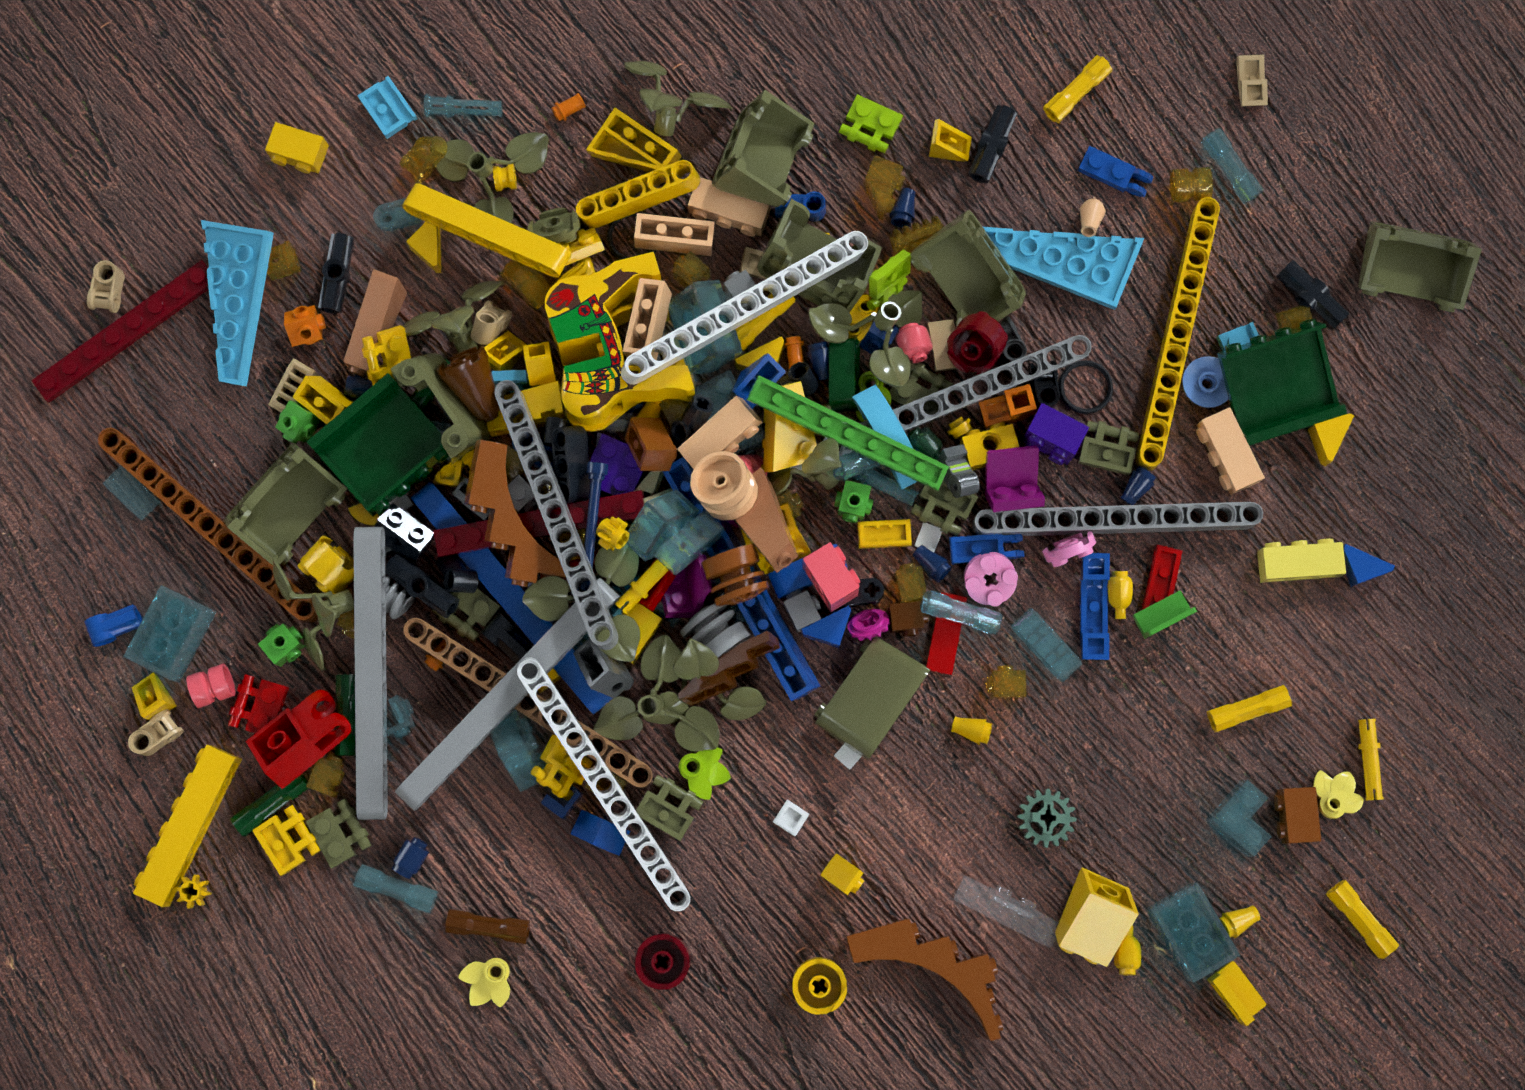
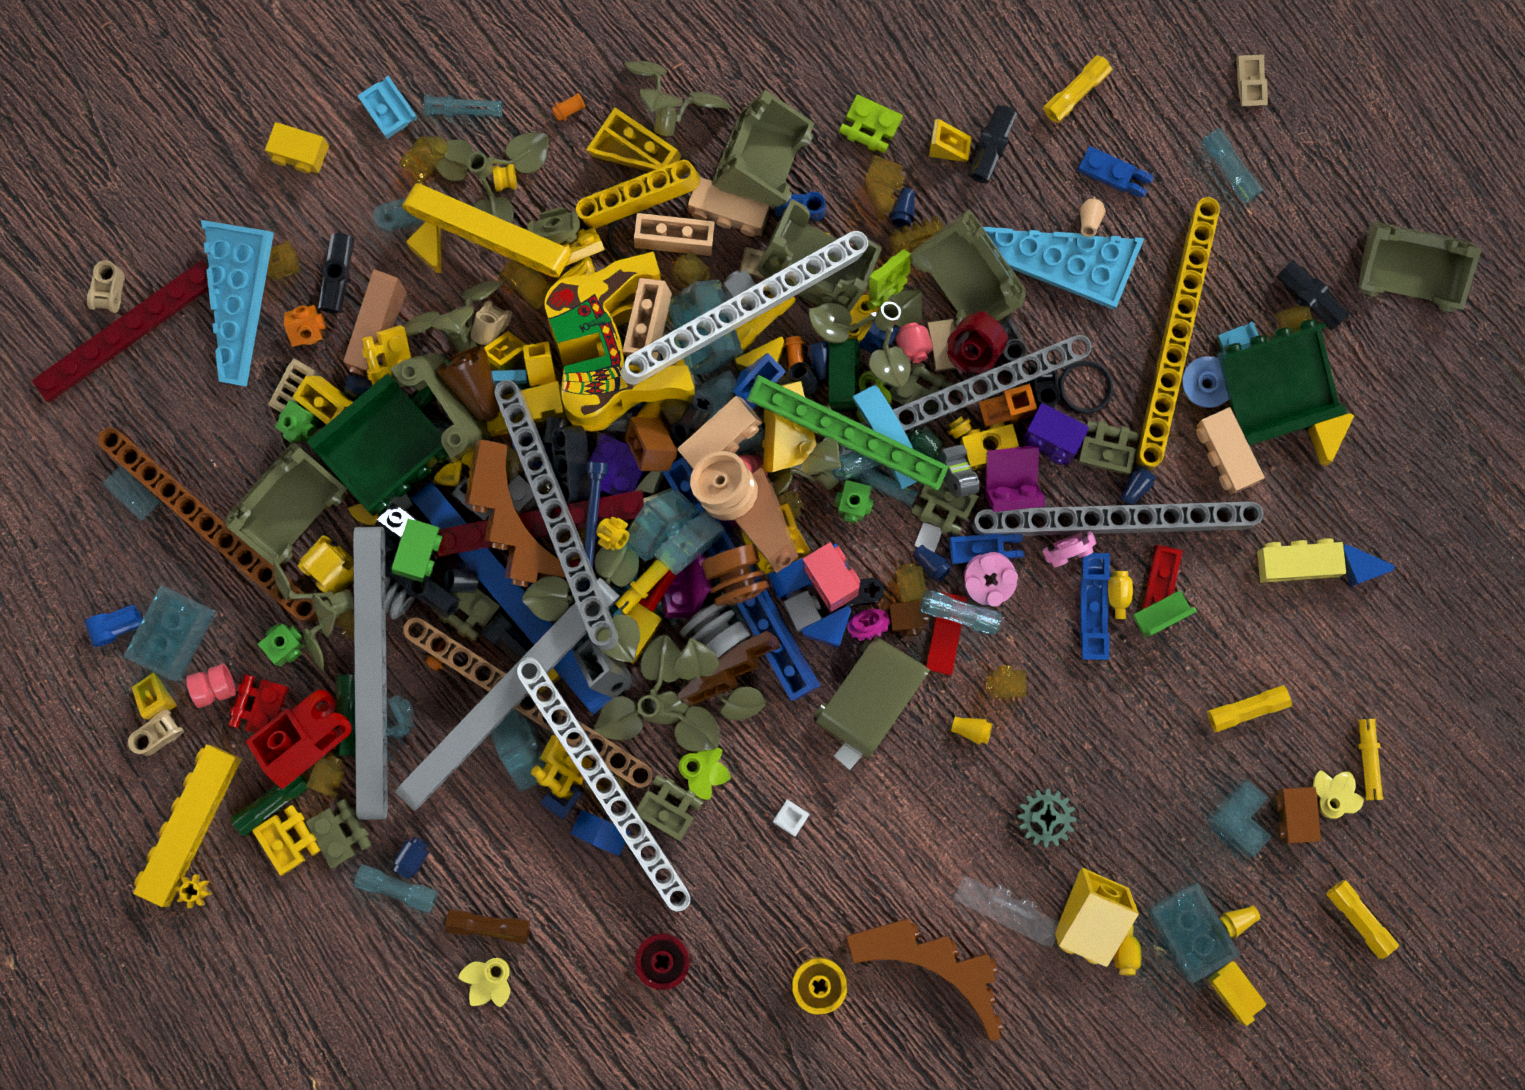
yellow slope [820,853,865,895] -> none
yellow plate [857,519,912,549] -> none
clear light blue beam [1011,608,1083,682] -> none
clear yellow wheel [1170,167,1213,203] -> none
none -> bright green brick [391,518,442,582]

